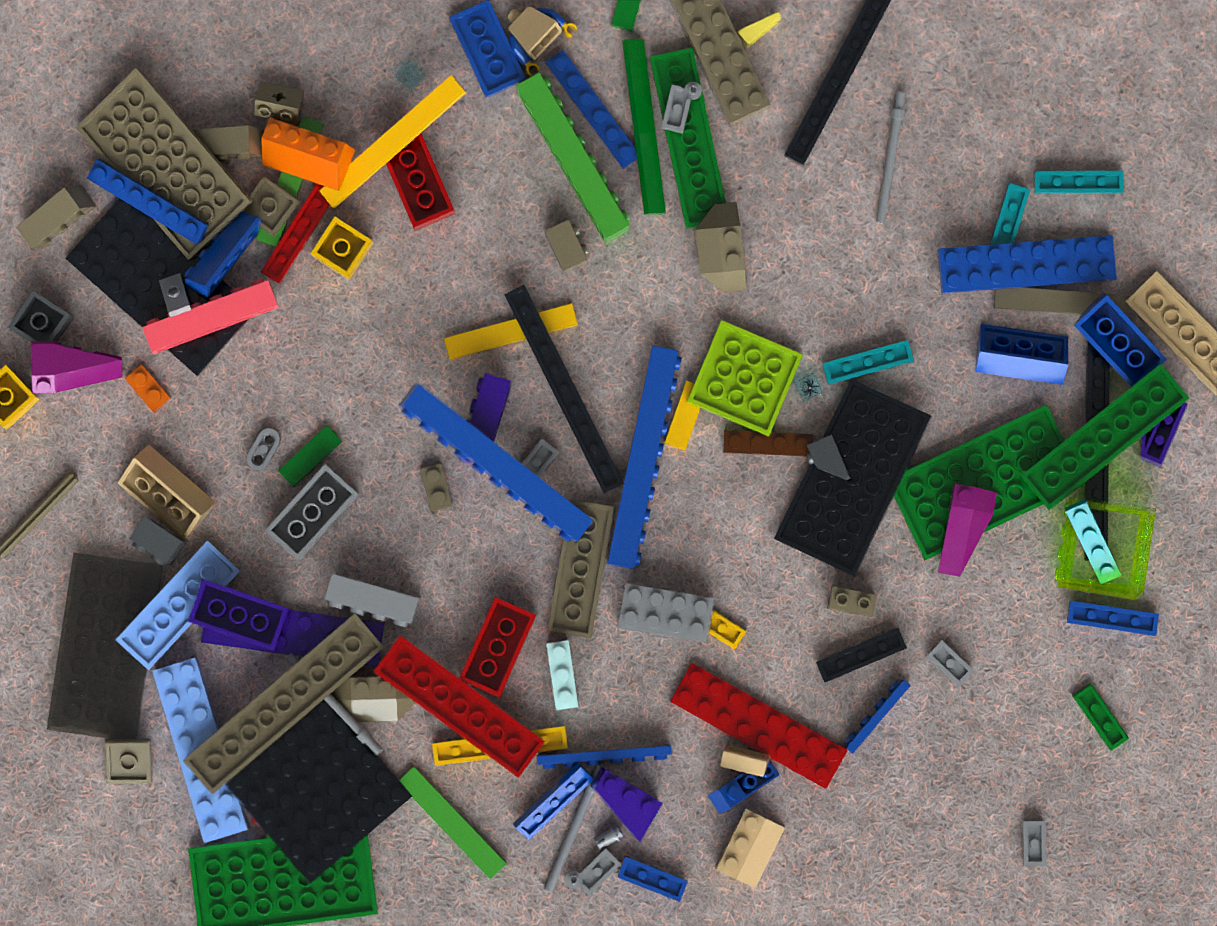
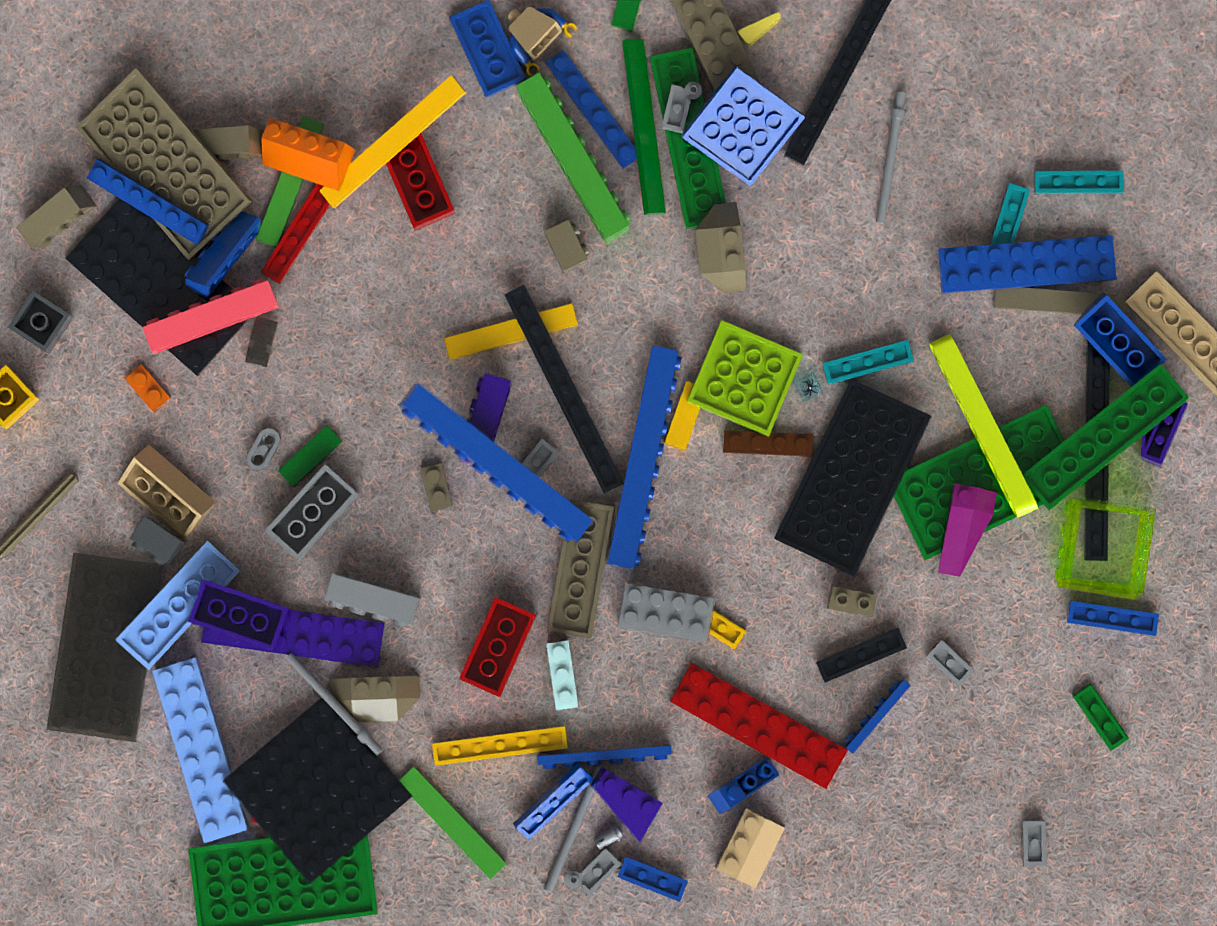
magenta wedge [31,341,122,393] -> none
dark tan tile [105,739,152,784] -> none
light grey plate [159,273,191,317] -> none
dark tan plate [183,614,384,795] -> none
dark tan tile [242,176,300,237] -> none
dark tan brick [254,82,304,124] -> none
yellow brick [310,217,374,281] -> none
red plate [373,635,545,778] -> none
clear light blue tile [394,60,426,92] -> none
tan slope [721,744,770,777] -> none
dark grey slope [806,435,851,480] -> none
blue slope [975,324,1068,385] -> none
plate [1065,499,1122,584] -> none
none -> clear smoke slope [245,316,278,368]
none -> plate [681,65,805,187]
none -> neon yellow beam [929,334,1038,518]

